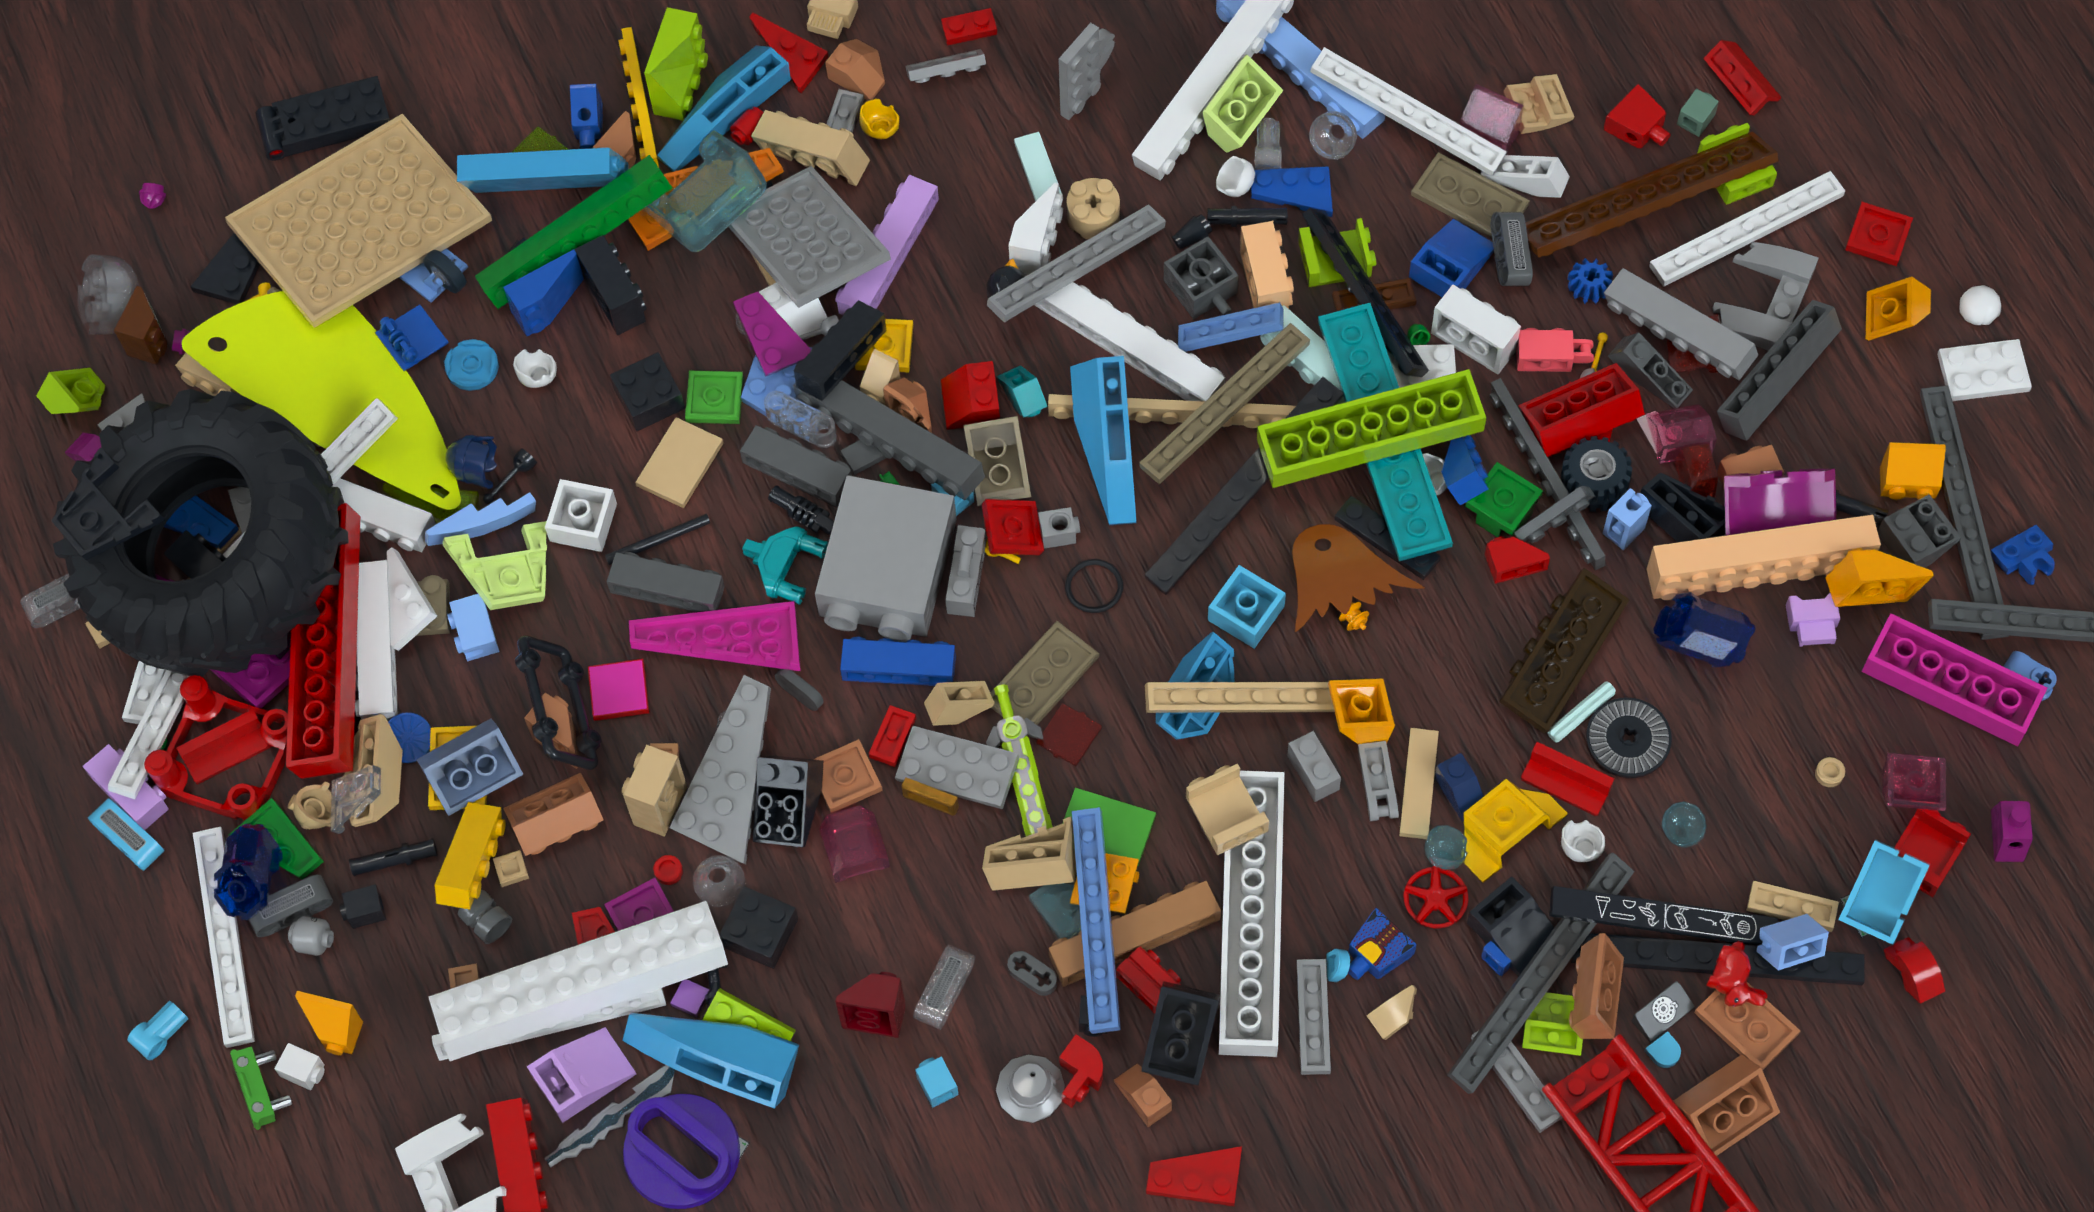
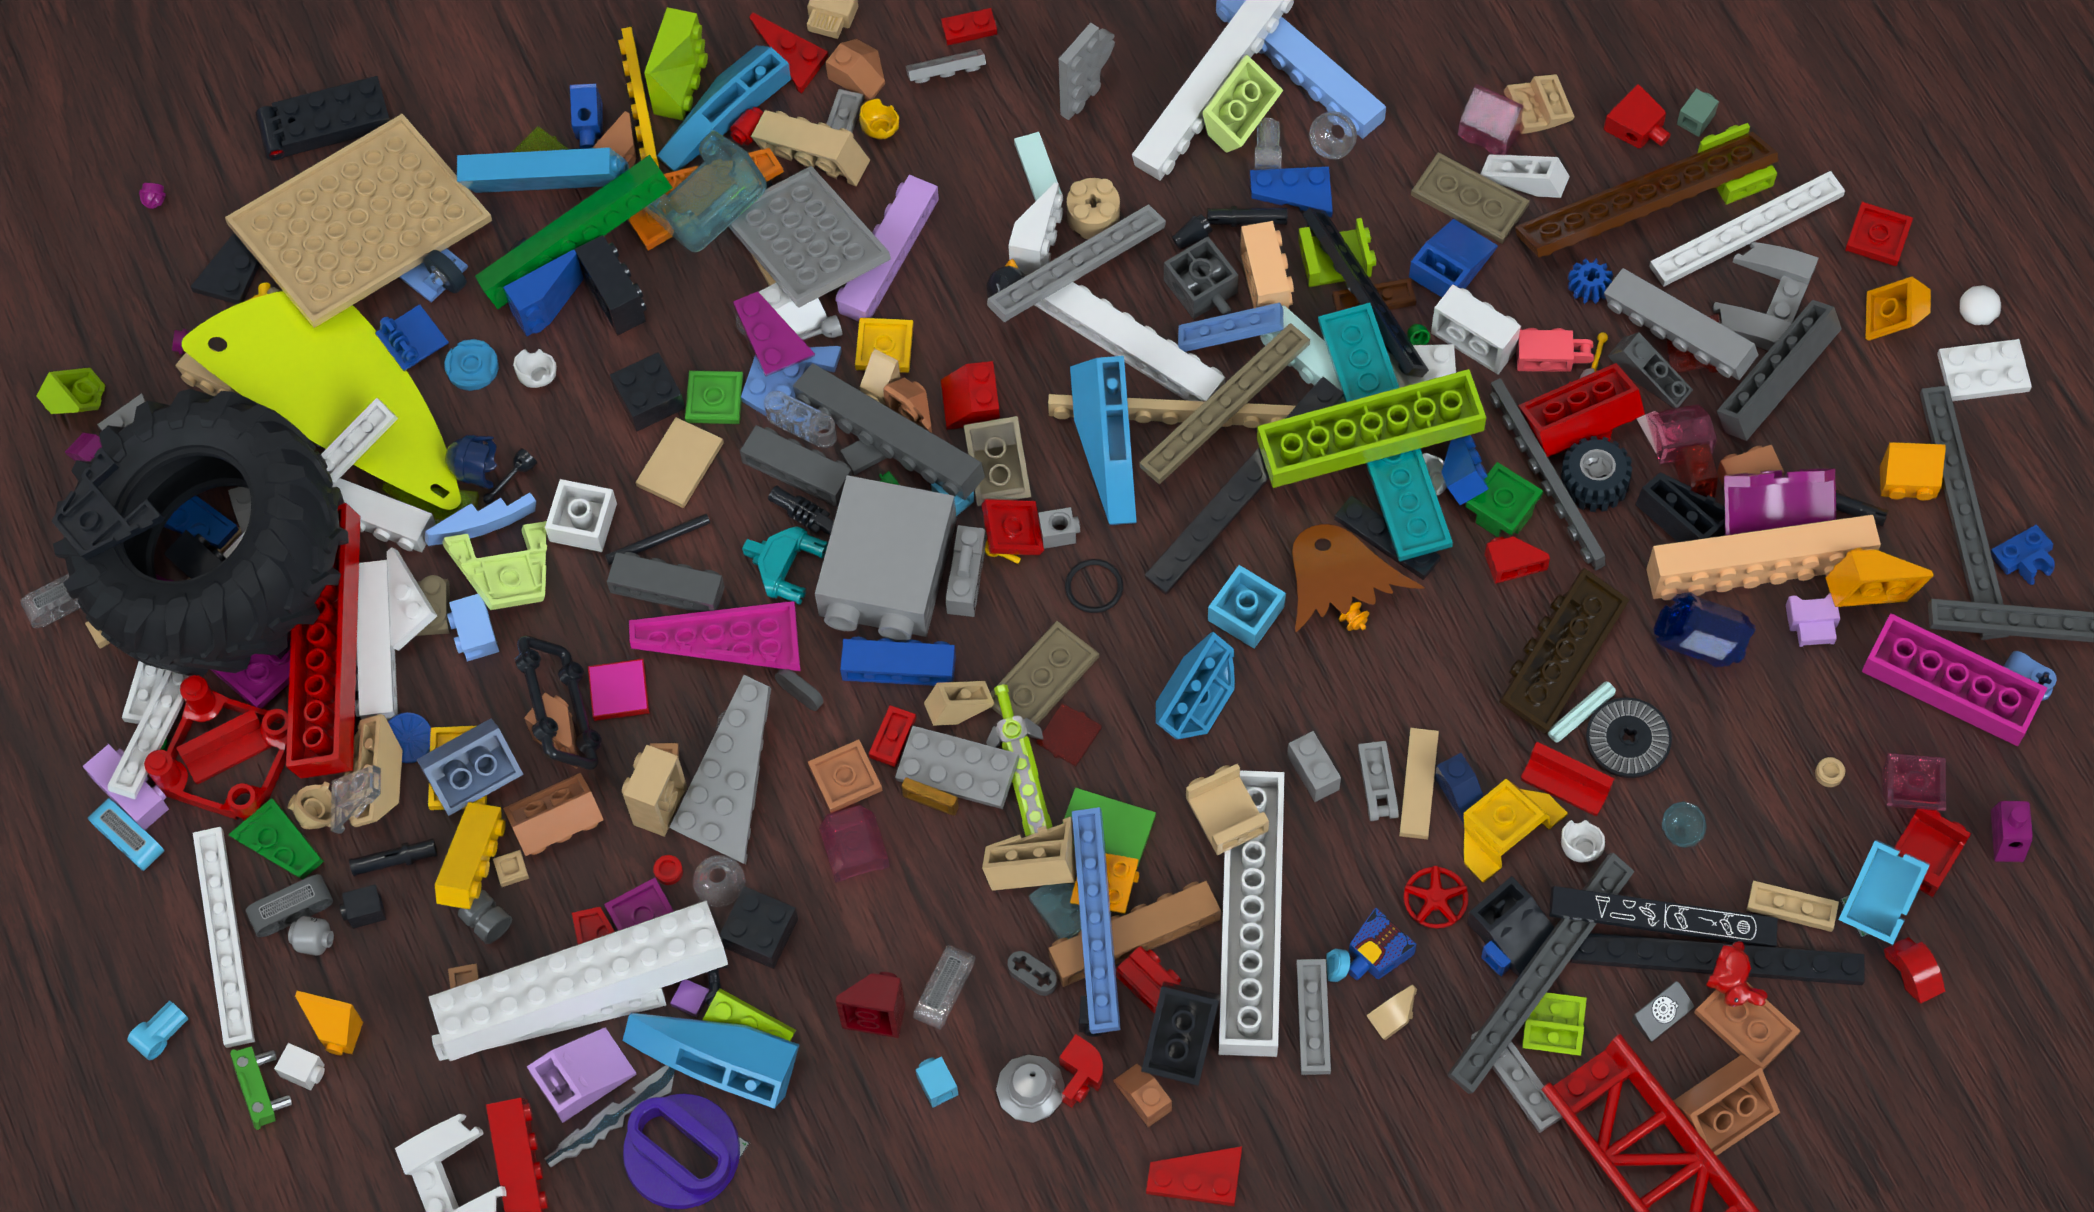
clear cylinder [78,254,139,335] -> none
reddish brown slope [114,286,167,364] -> none
clear blue brick [214,823,283,920] -> none
black slope [753,755,824,847] -> none
black brick [794,300,887,401] -> none
teal slope [997,365,1047,418] -> none
tan plate [1145,682,1335,713] -> none
white hair [1216,156,1255,197] -> none
white plate [1310,47,1506,176] -> none
light orange slope [1328,679,1395,744] -> none
clear light blue hair [1424,825,1468,870] -> none
dark grey beam [1490,212,1533,286] -> none
dark grey plate [1514,486,1595,543] -> none
nougat slope [1569,933,1624,1039] -> none
light blue brick [1602,488,1652,551] -> none
medium azure tile [1644,1031,1681,1068] -> none
red panel [1703,40,1781,115] -> none
light blue brick [1757,914,1829,970] -> none
dark grey slope [1878,494,1961,568] -> none

